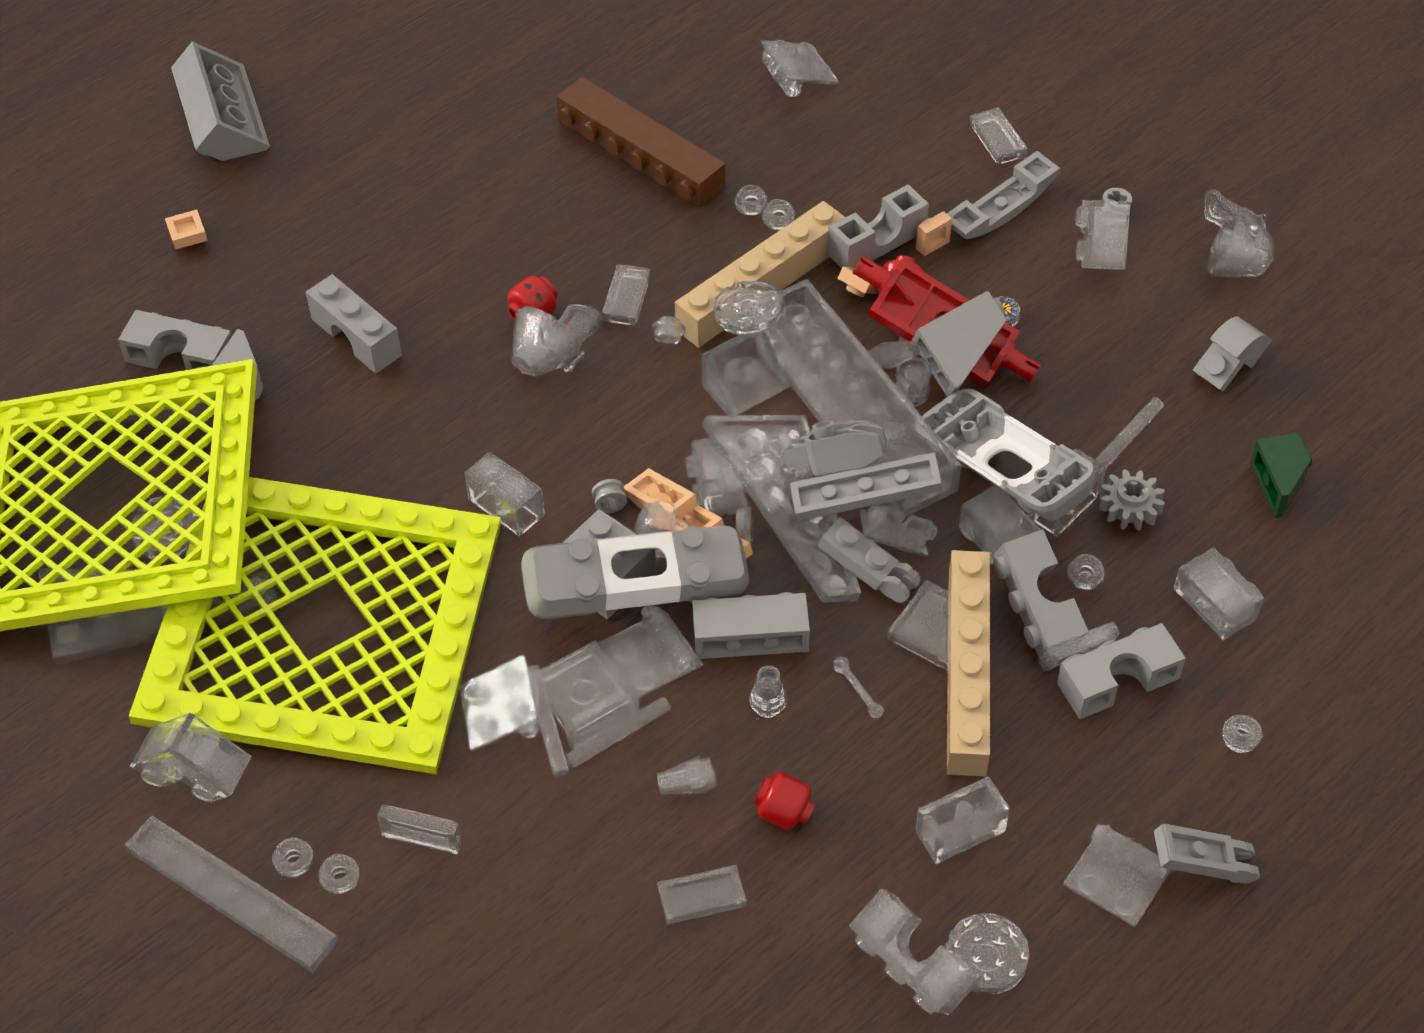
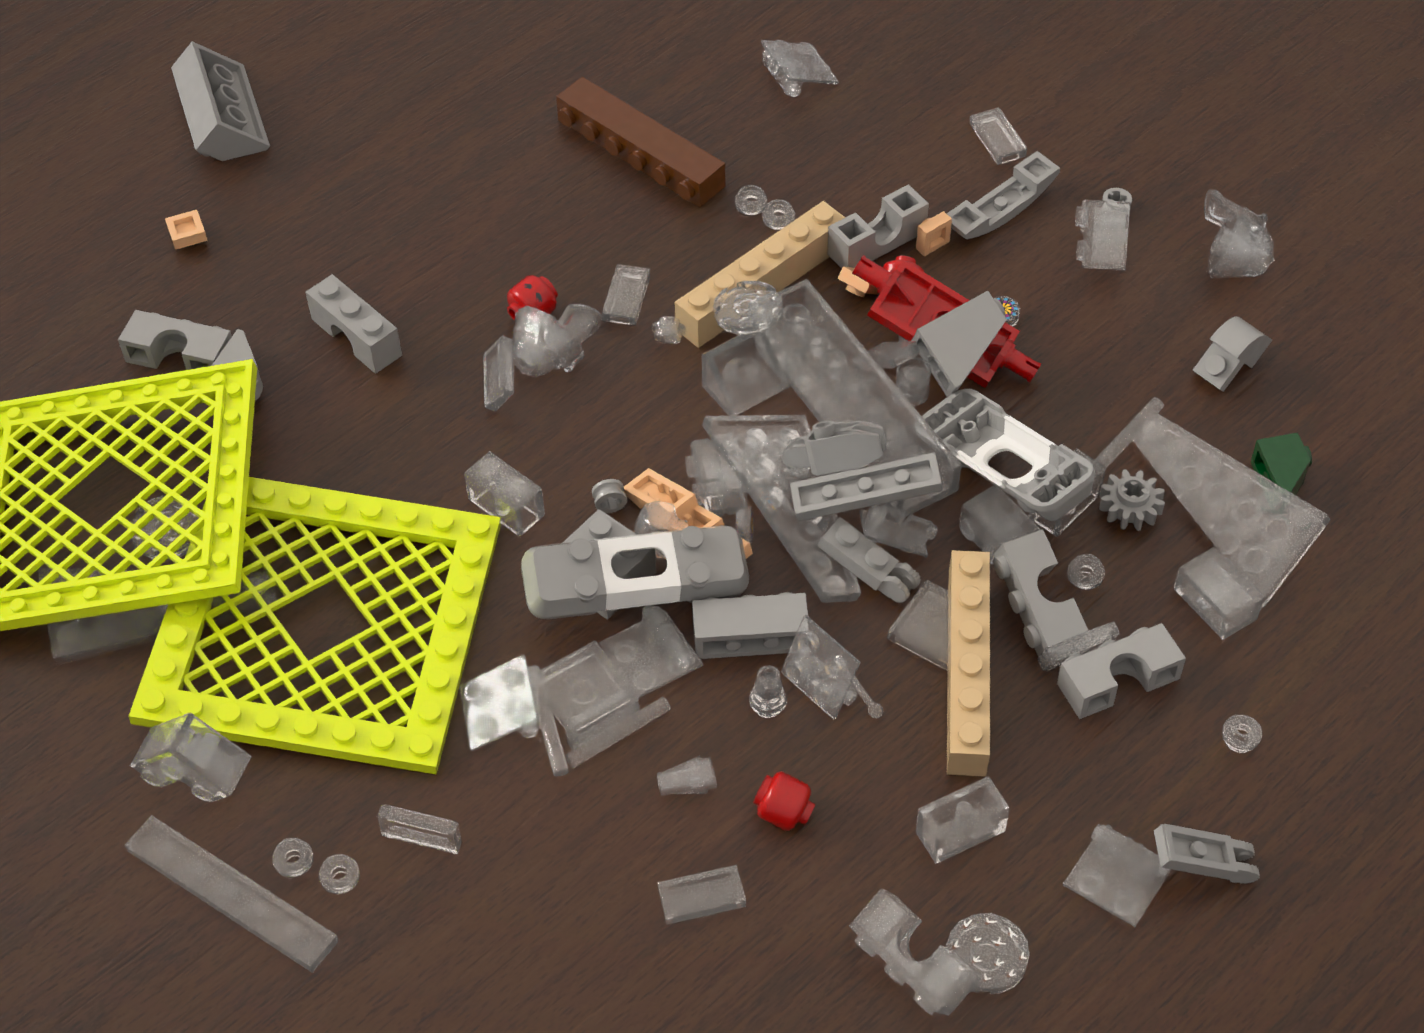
none -> clear tile [483,335,514,412]
none -> clear hinge [781,615,861,720]
none -> clear wing [1131,410,1331,608]

